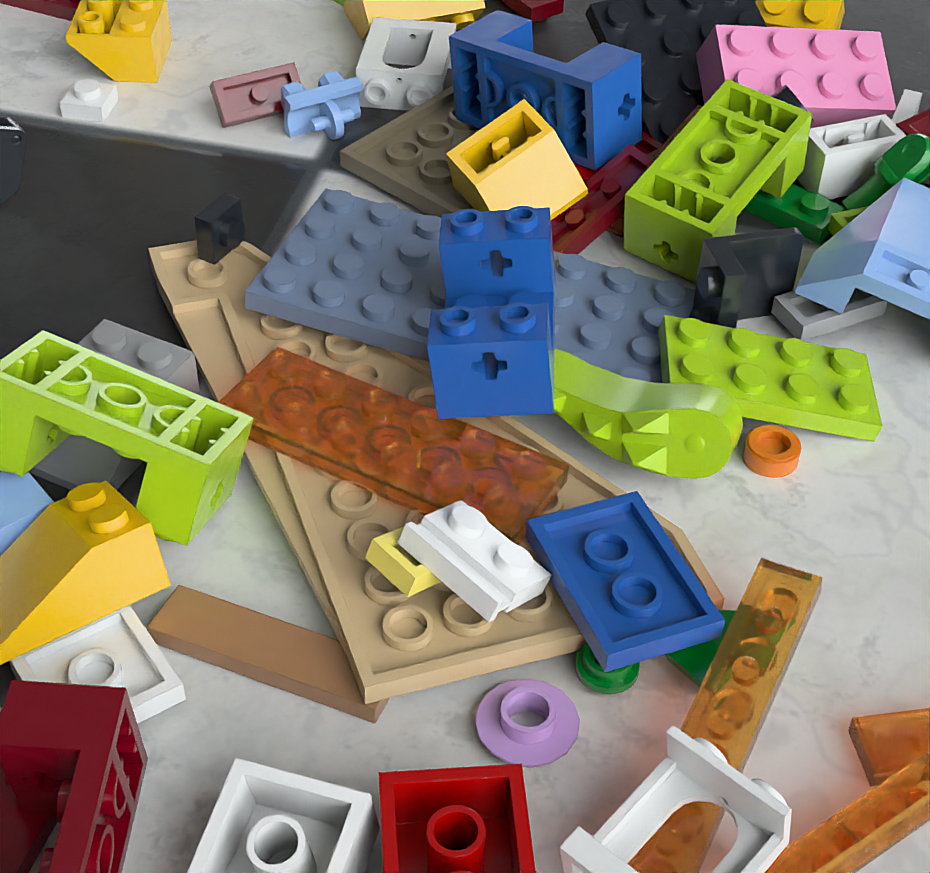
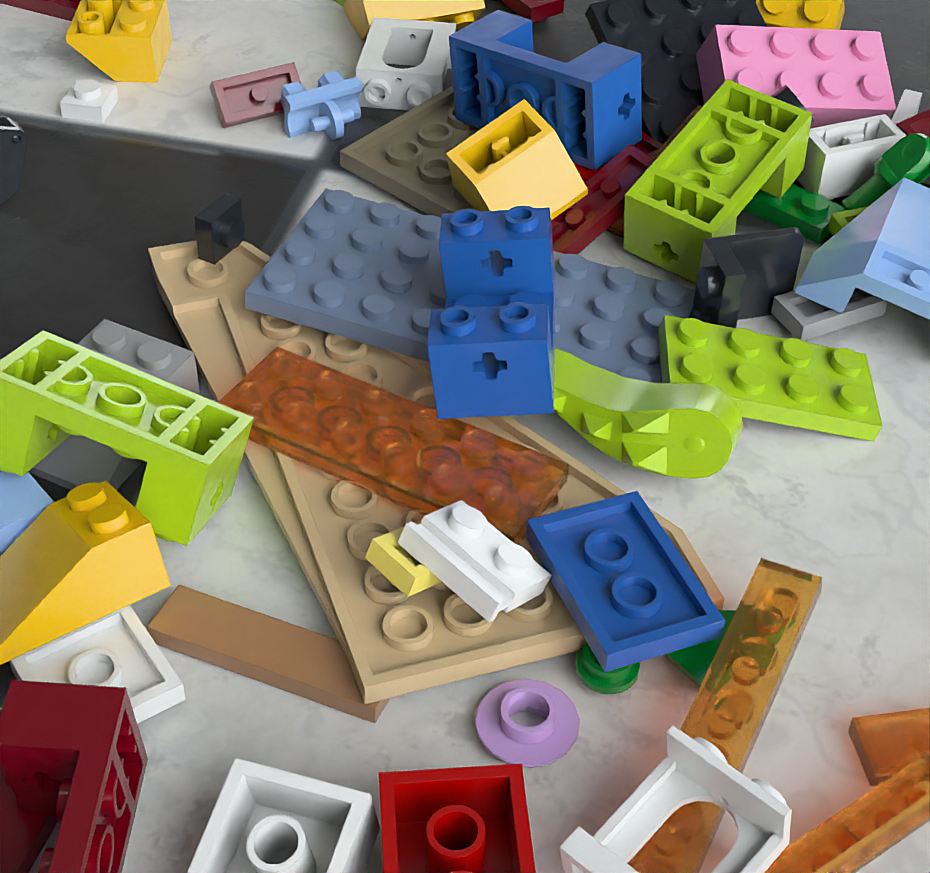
orange tile [742,425,801,478] -> none

